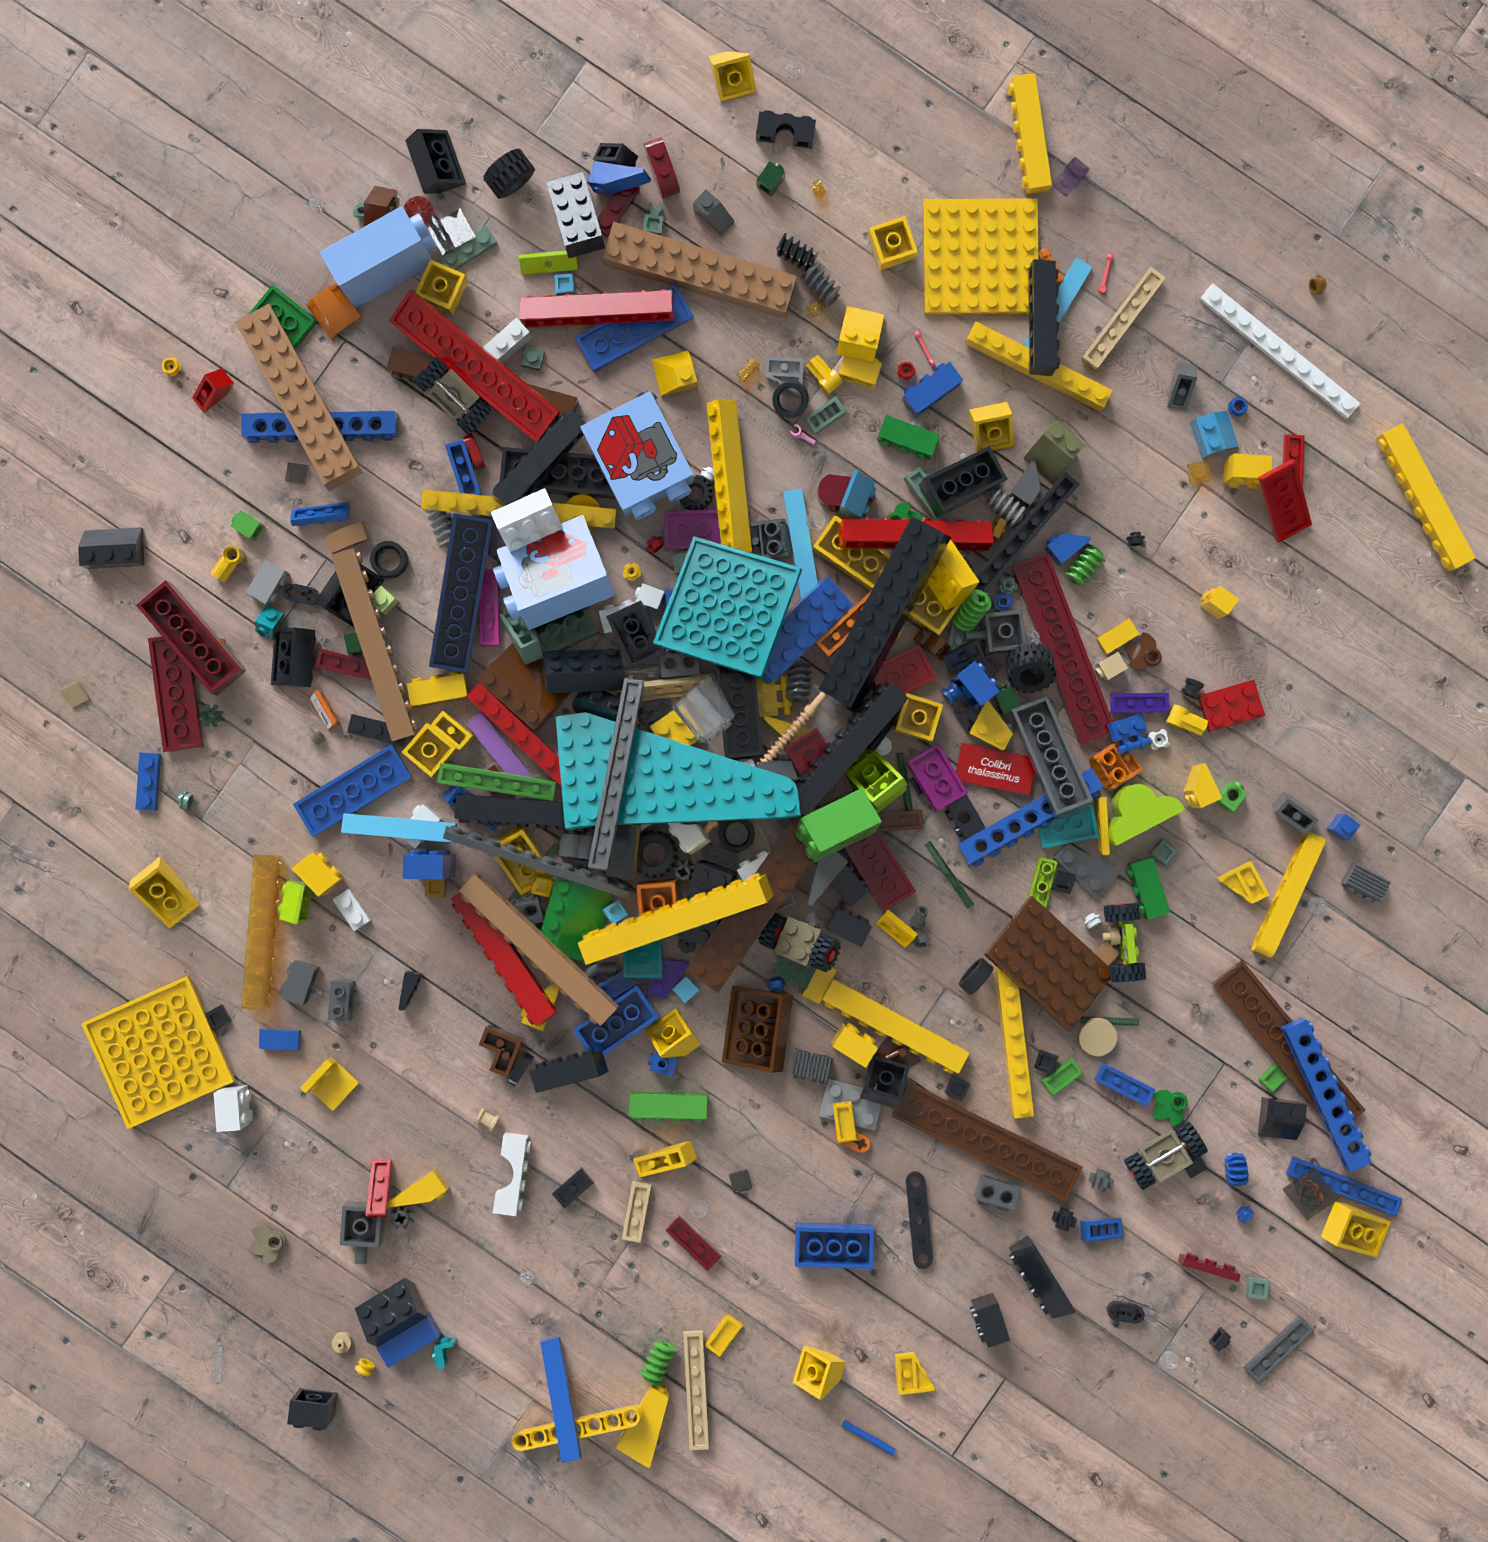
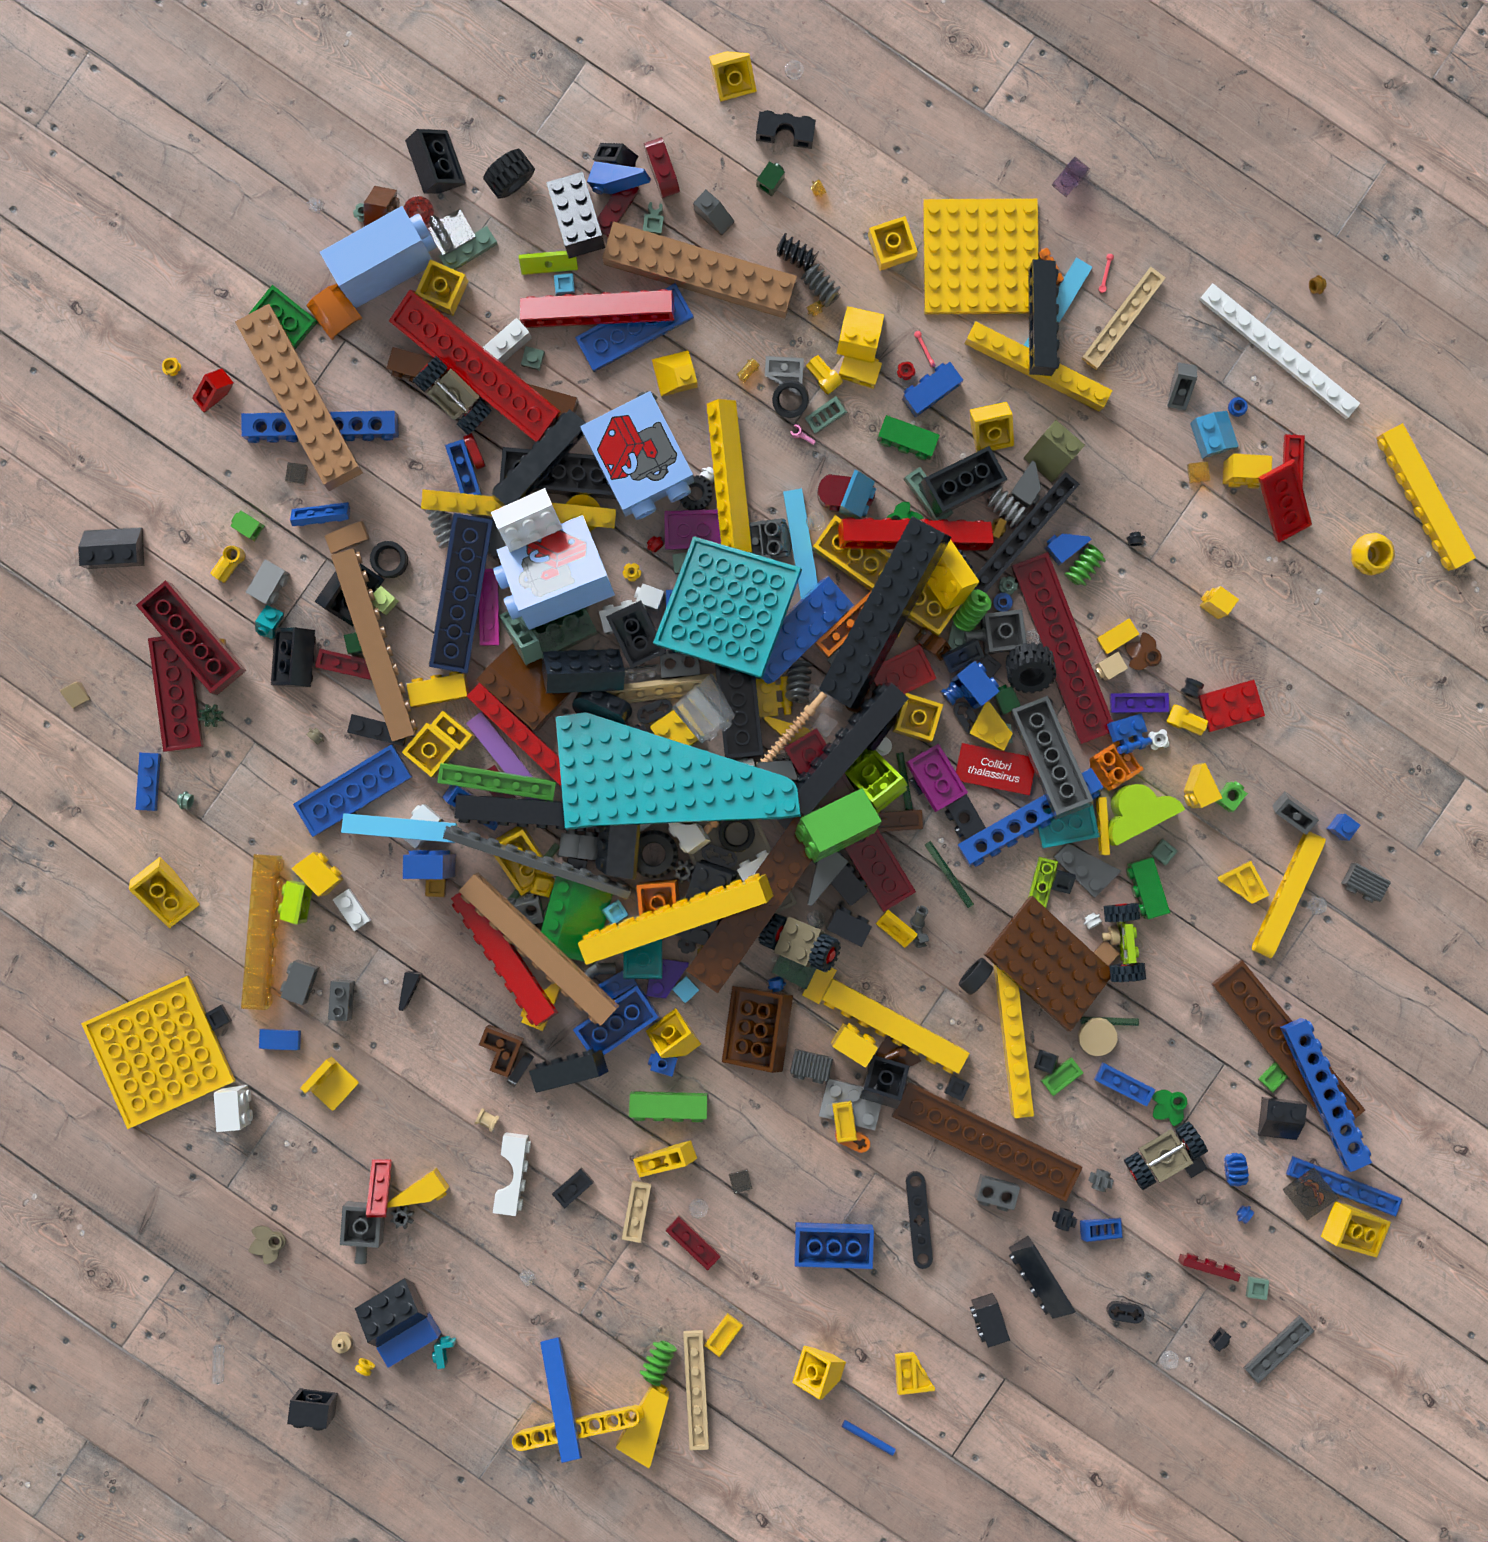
black beam [283,584,320,605] -> none
orange slope [310,690,340,730] -> none
dark grey plate [588,678,645,871] -> none
yellow brick [1008,73,1052,195] -> none
none -> yellow piece [1350,532,1395,575]

